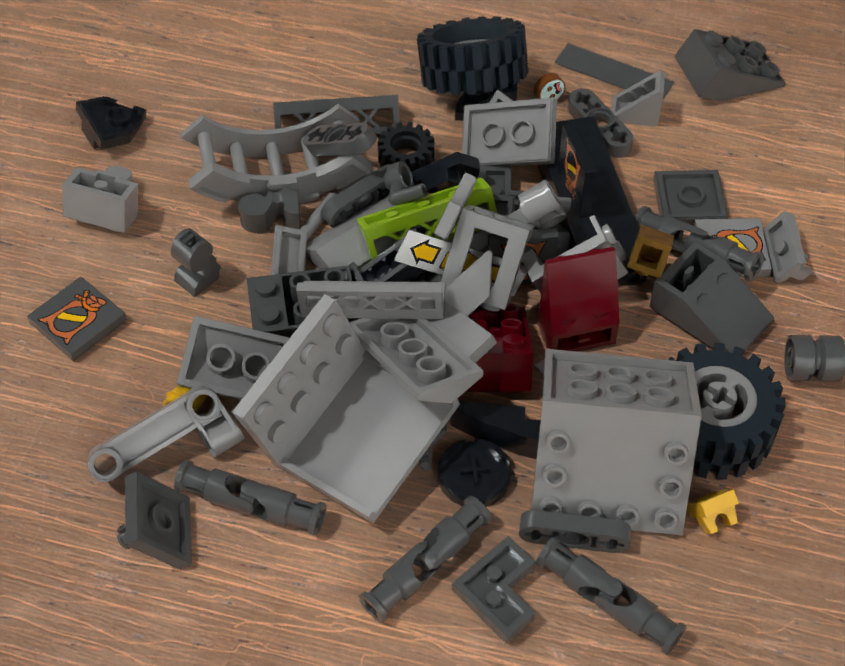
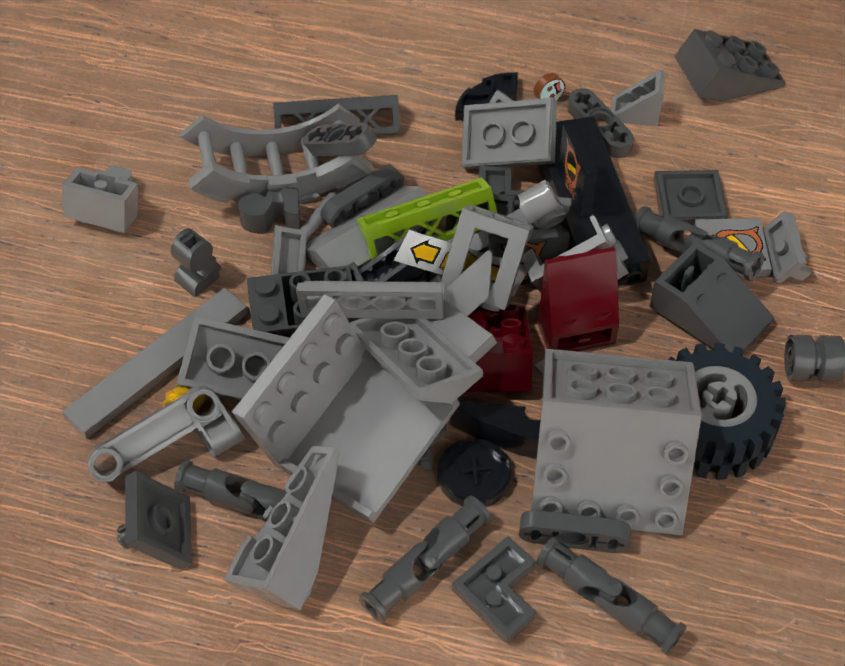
dark grey tile [27,277,127,361] -> none
black plate [76,96,147,149] -> none
black tyre [378,122,435,172] -> none
dark grey plate [384,161,428,205] -> none
black plate [411,152,480,194] -> none
black wheel [417,16,529,94] -> none
light grey tile [434,172,477,241] -> none
dark grey sticker [555,43,674,99] -> none
pearl gold brick [627,225,674,278] -> none
yellow tile [687,489,739,534] -> none
none -> light grey tile [62,288,249,439]
none -> light grey wedge [224,446,340,610]

